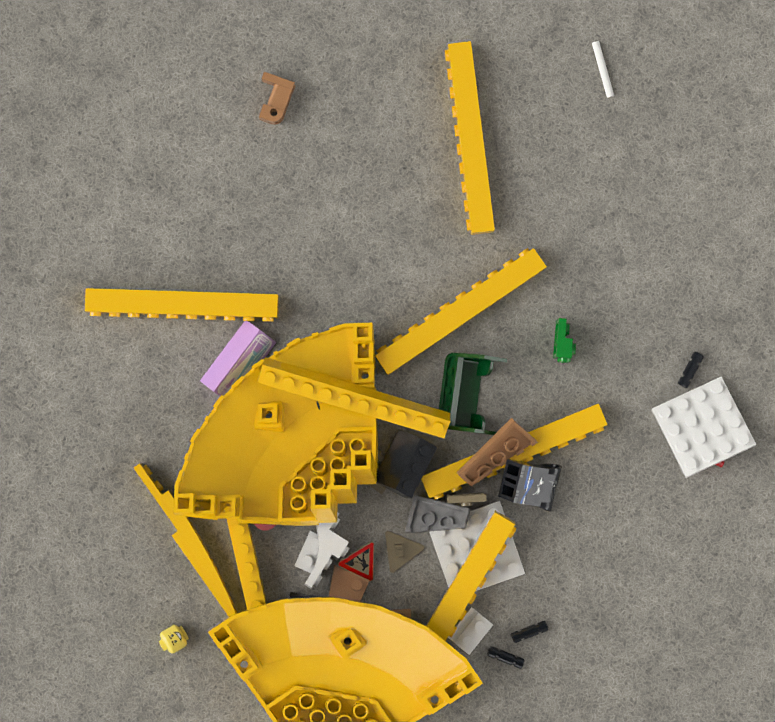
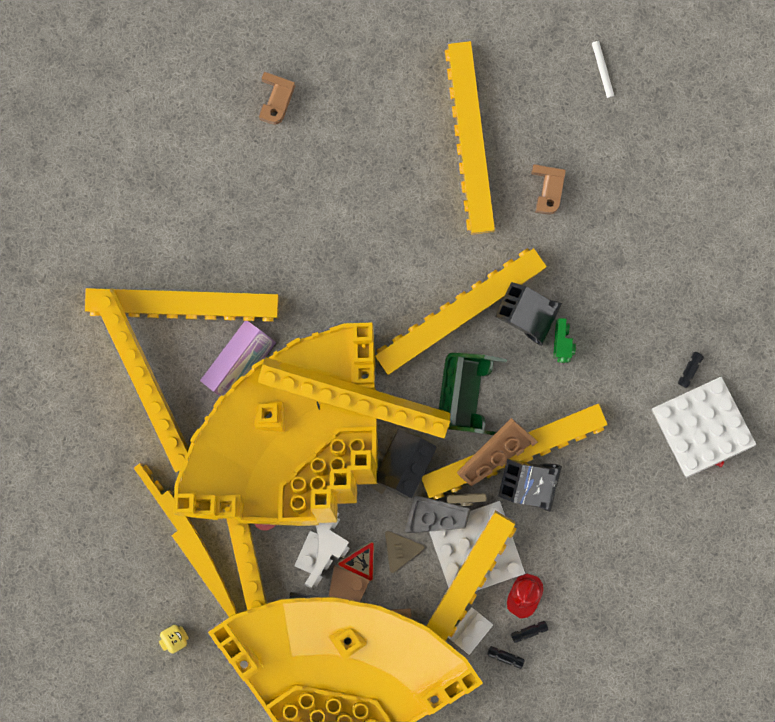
none -> yellow brick [92,288,189,473]
none -> black piece [495,282,562,346]
none -> red piece [507,573,544,619]
none -> medium nougat piece [531,164,566,215]

